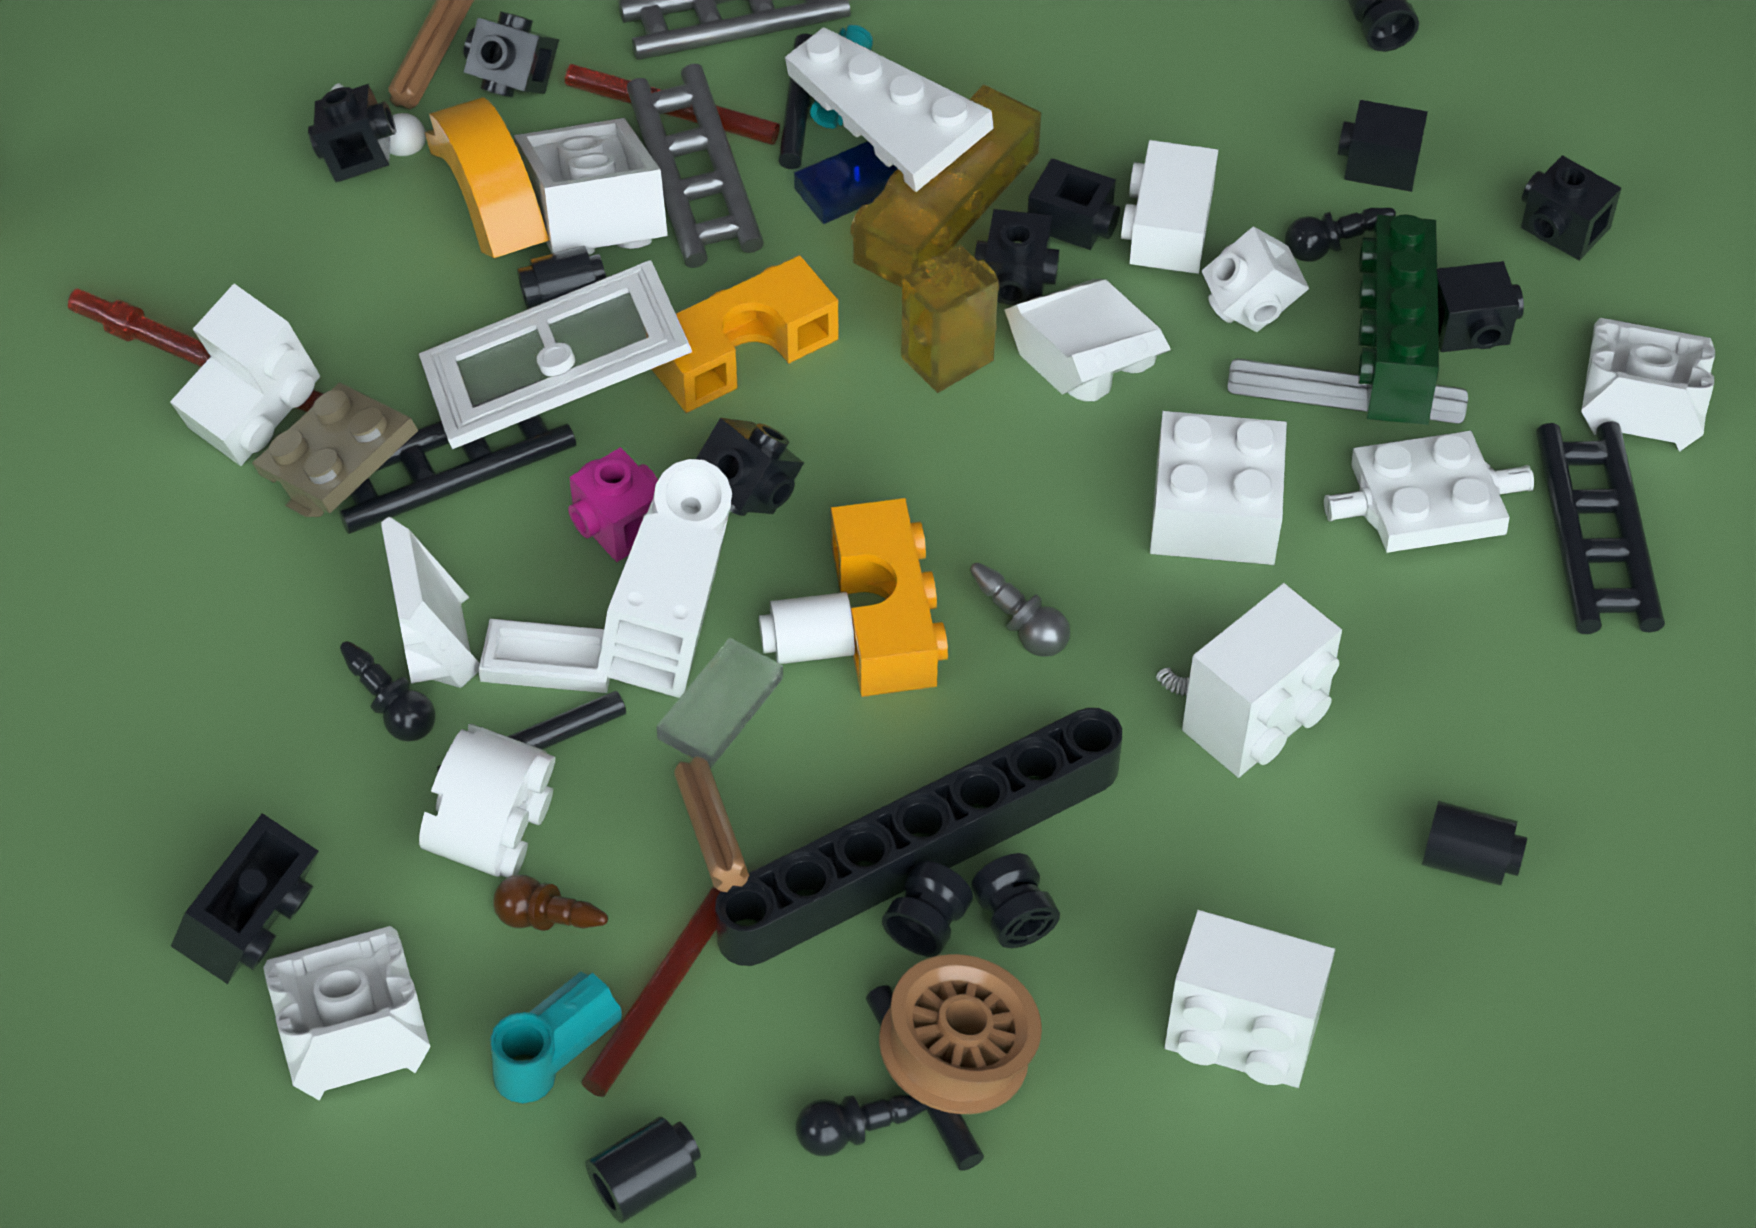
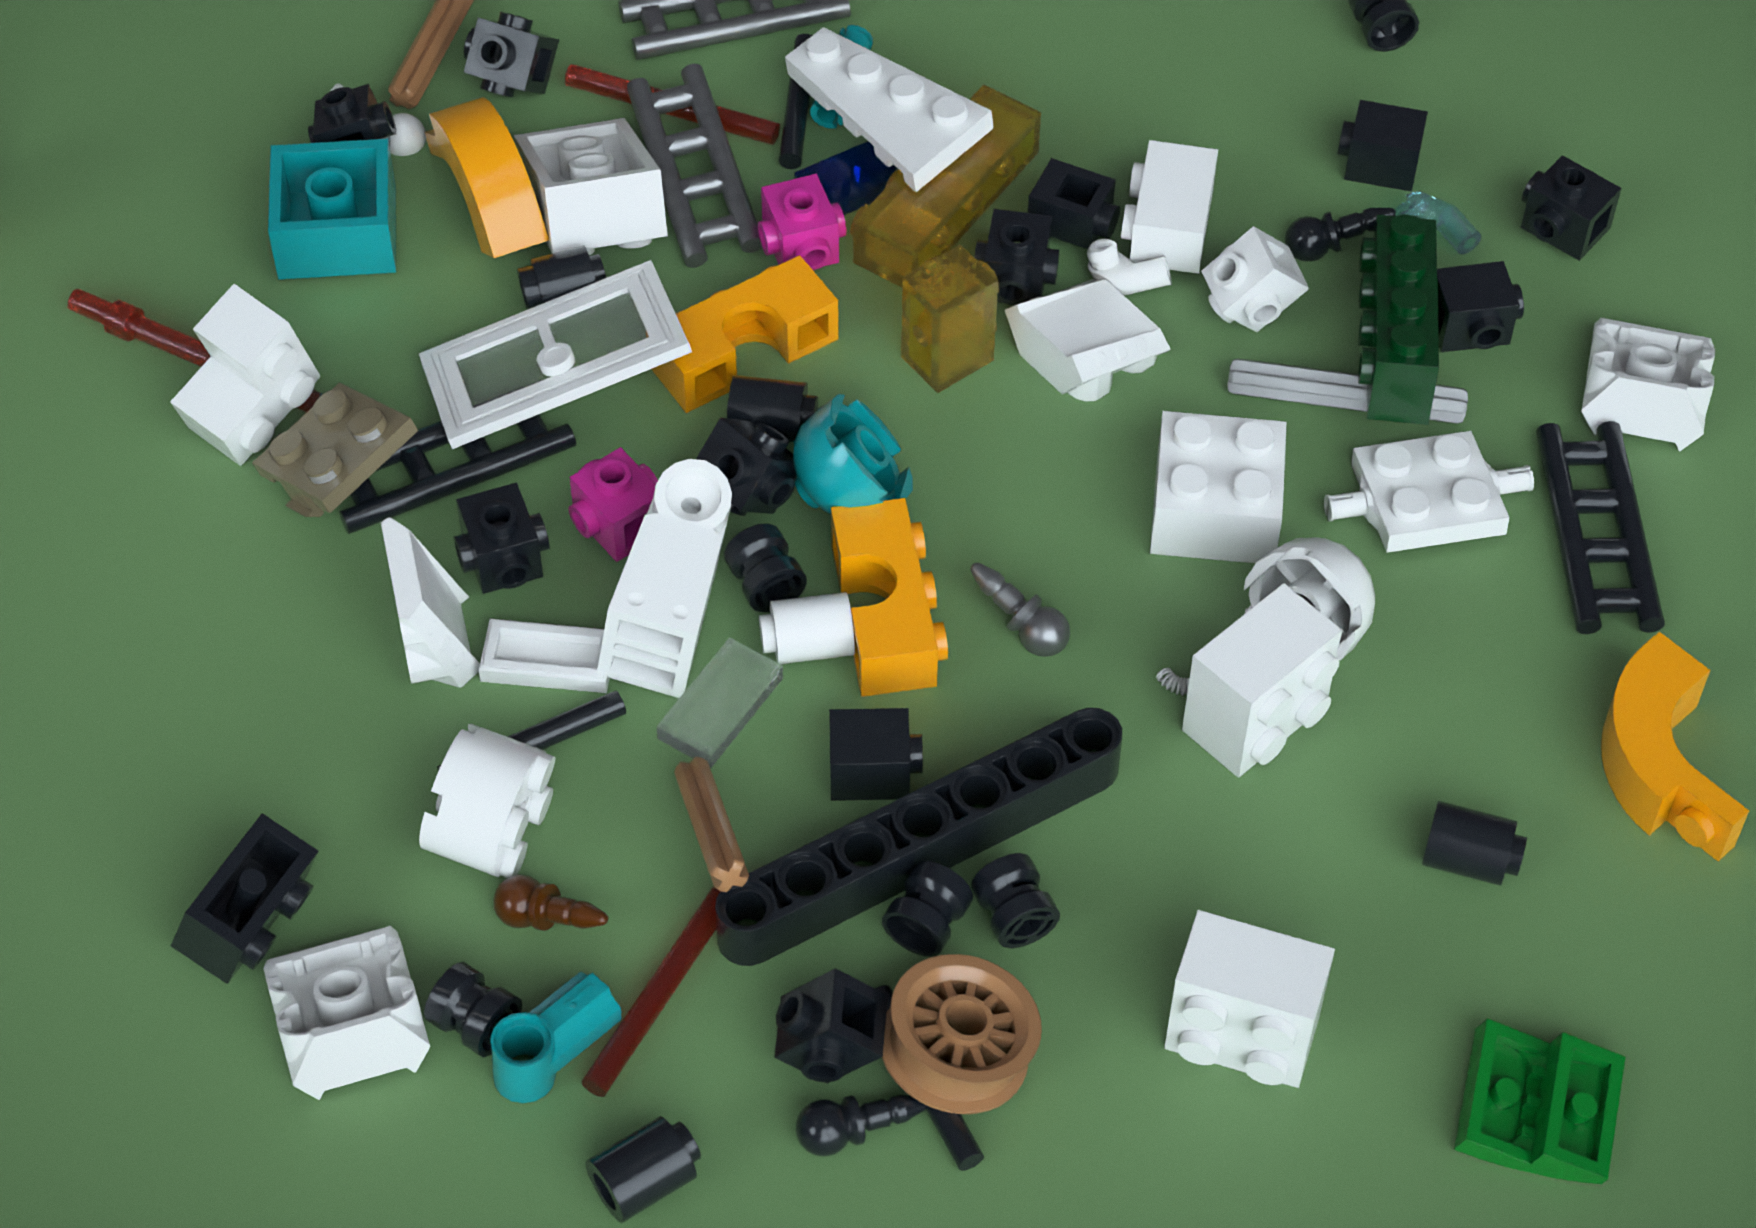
black bar [340,641,435,742] -> none
none -> teal brick [268,139,396,280]
none -> black wheel [424,962,522,1057]
none -> black brick [453,482,550,594]
none -> black wheel [724,523,807,612]
none -> black brick [727,375,818,442]
none -> dark pink brick [758,174,847,270]
none -> black brick [774,968,888,1084]
none -> teal cylinder [793,394,913,515]
none -> black brick [829,708,923,801]
none -> white arm [1087,239,1172,295]
none -> white cylinder [1244,537,1375,660]
none -> clear light blue arm [1395,191,1481,255]
none -> green slope [1454,1018,1626,1184]
none -> light orange arch [1601,631,1749,862]

